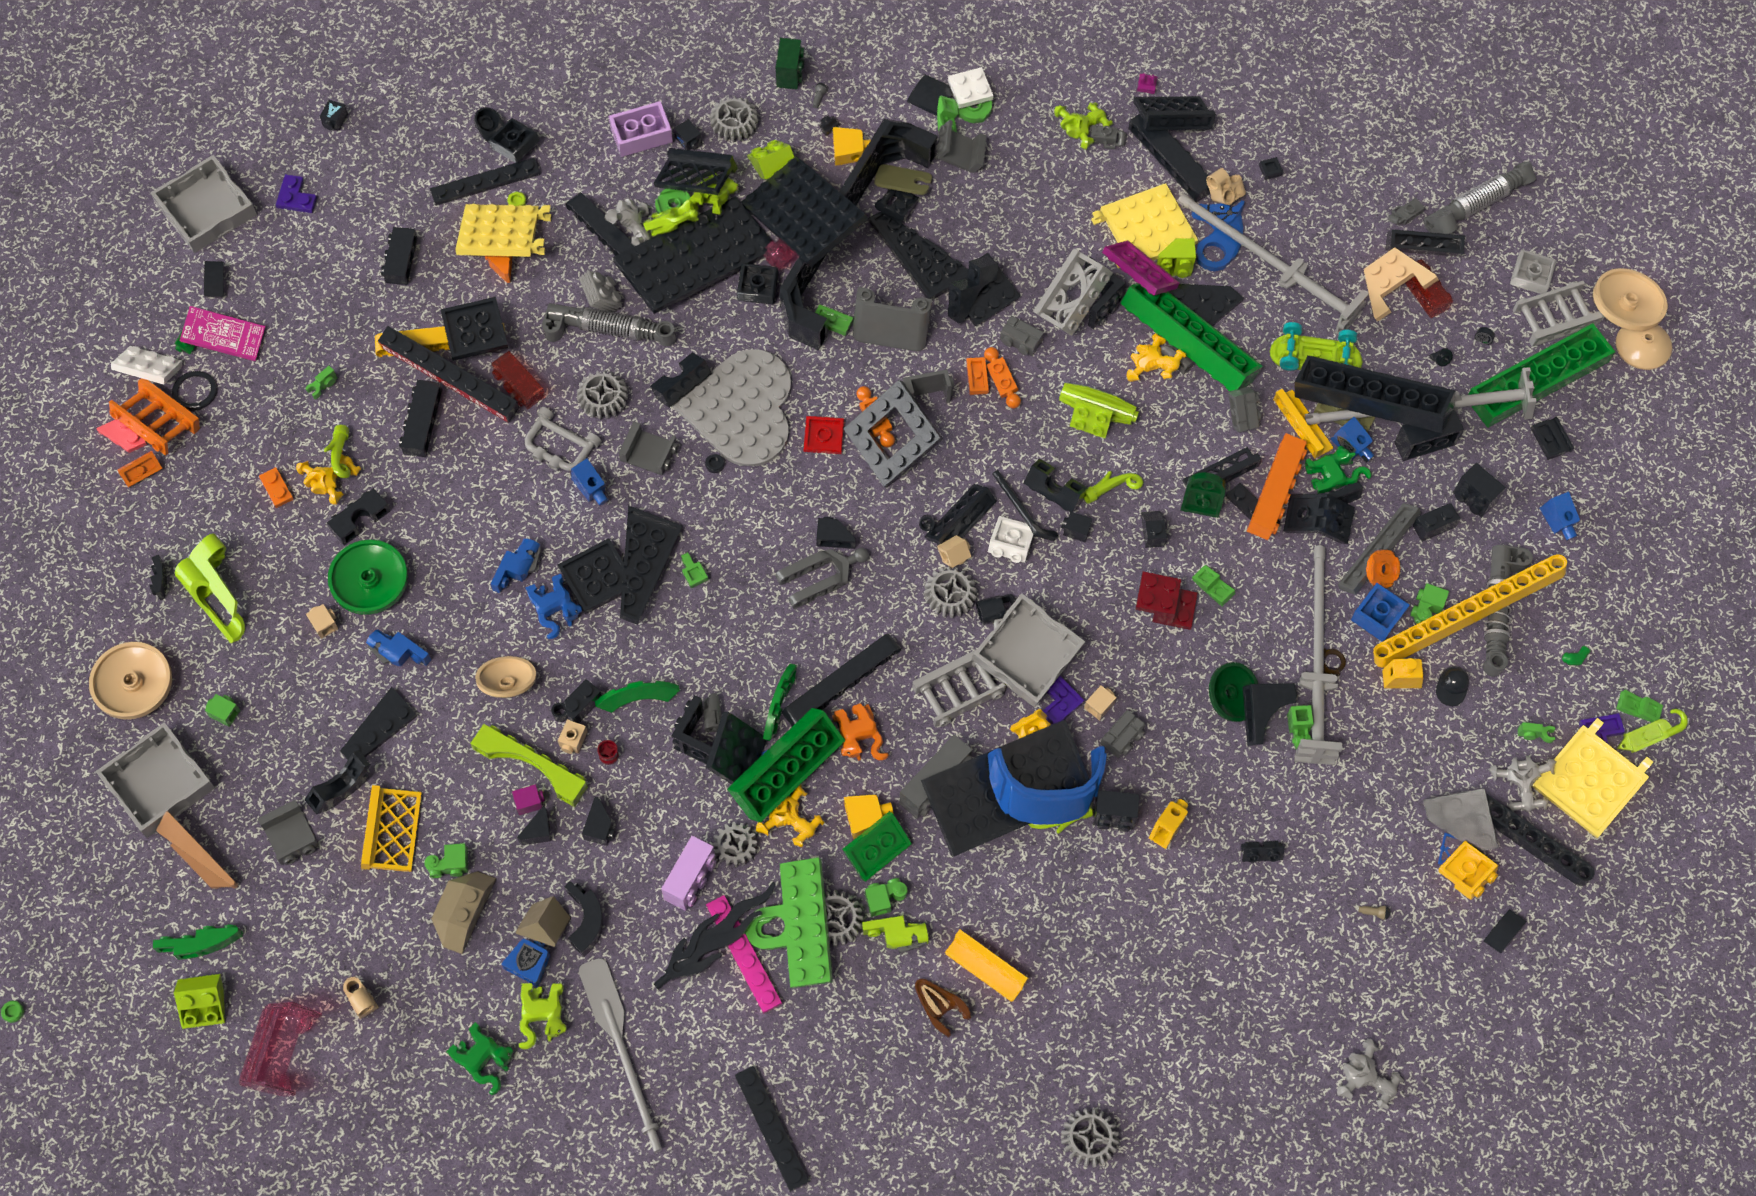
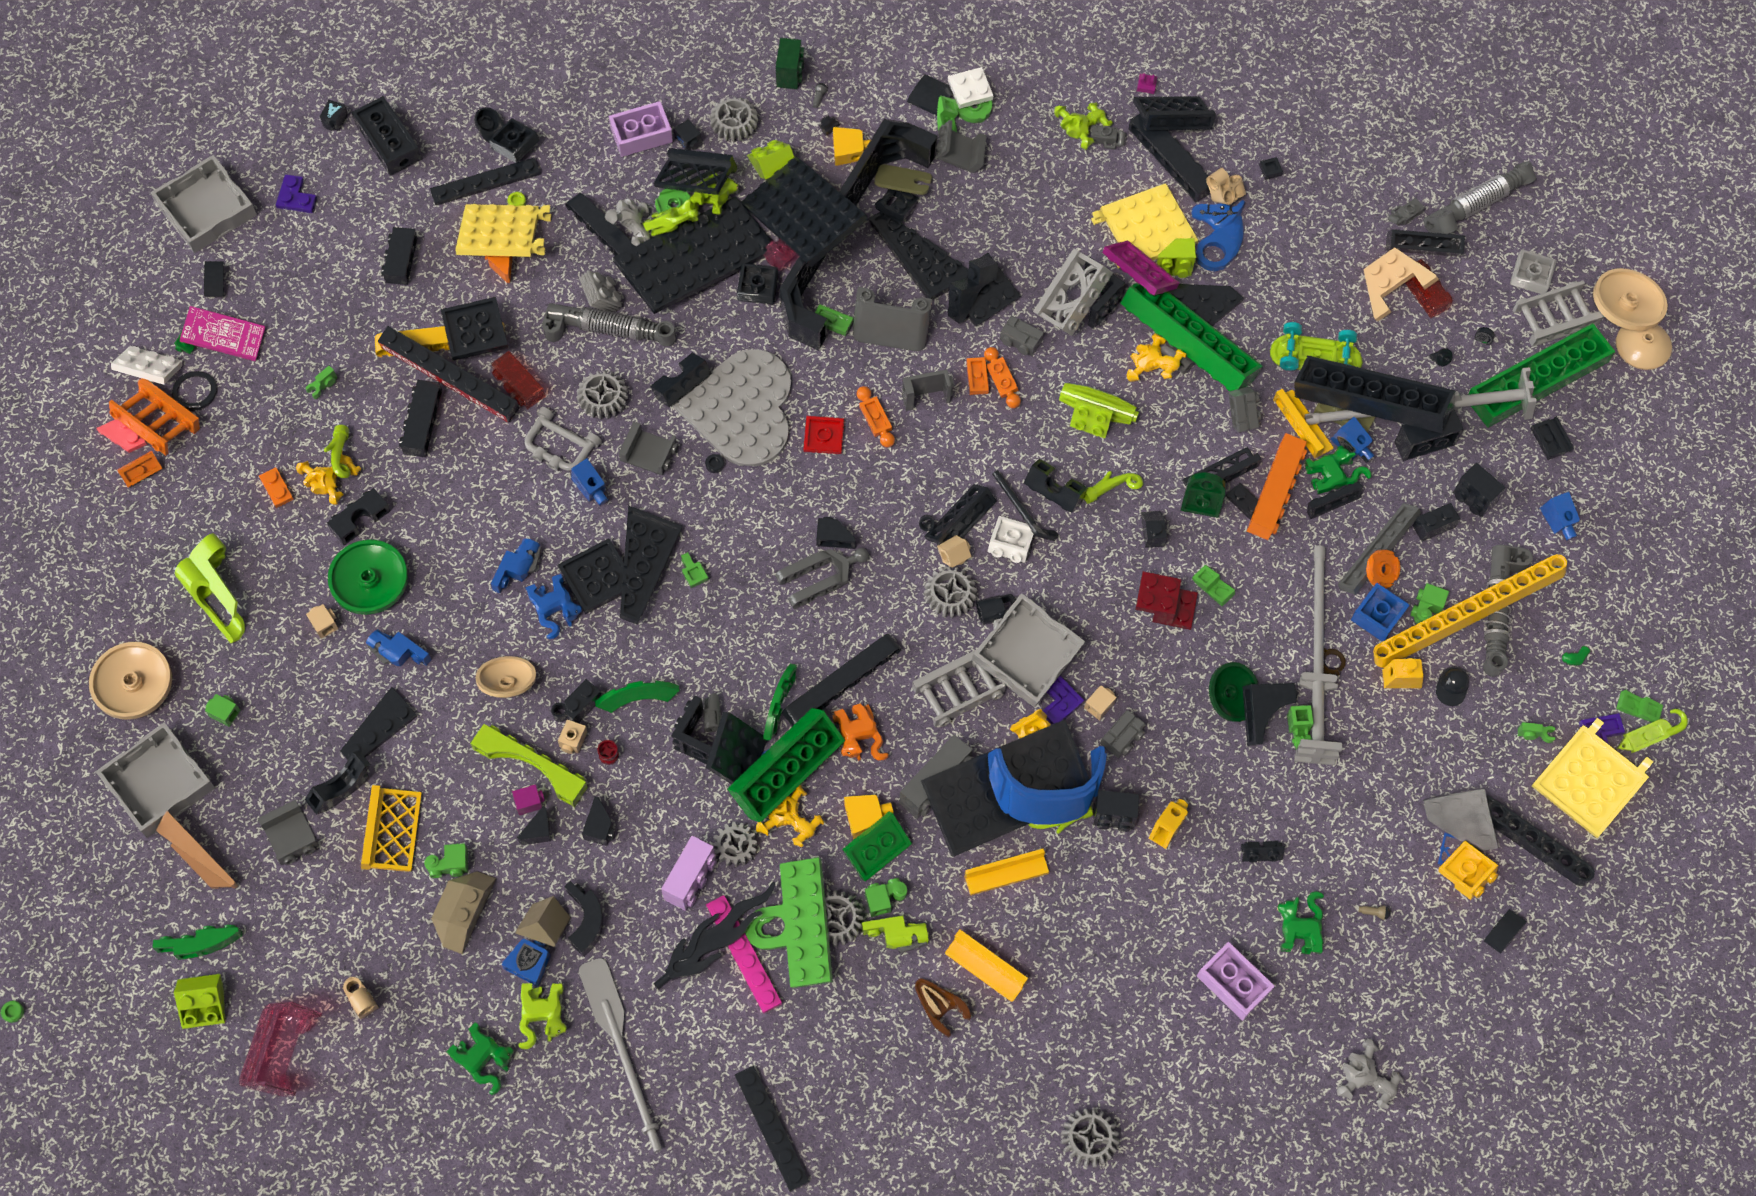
black slope [149,555,167,600] -> none
plate [843,380,943,487] -> none
black brick [1061,512,1092,542] -> none
light grey piece [1178,193,1369,335] -> none
black bracket [1283,493,1355,544] -> none
light grey piece [1489,756,1556,812] -> none
none -> black brick [351,96,422,176]
none -> yellow panel [964,848,1049,896]
none -> lavender brick [1197,942,1275,1021]
none -> green animal [1277,891,1324,955]

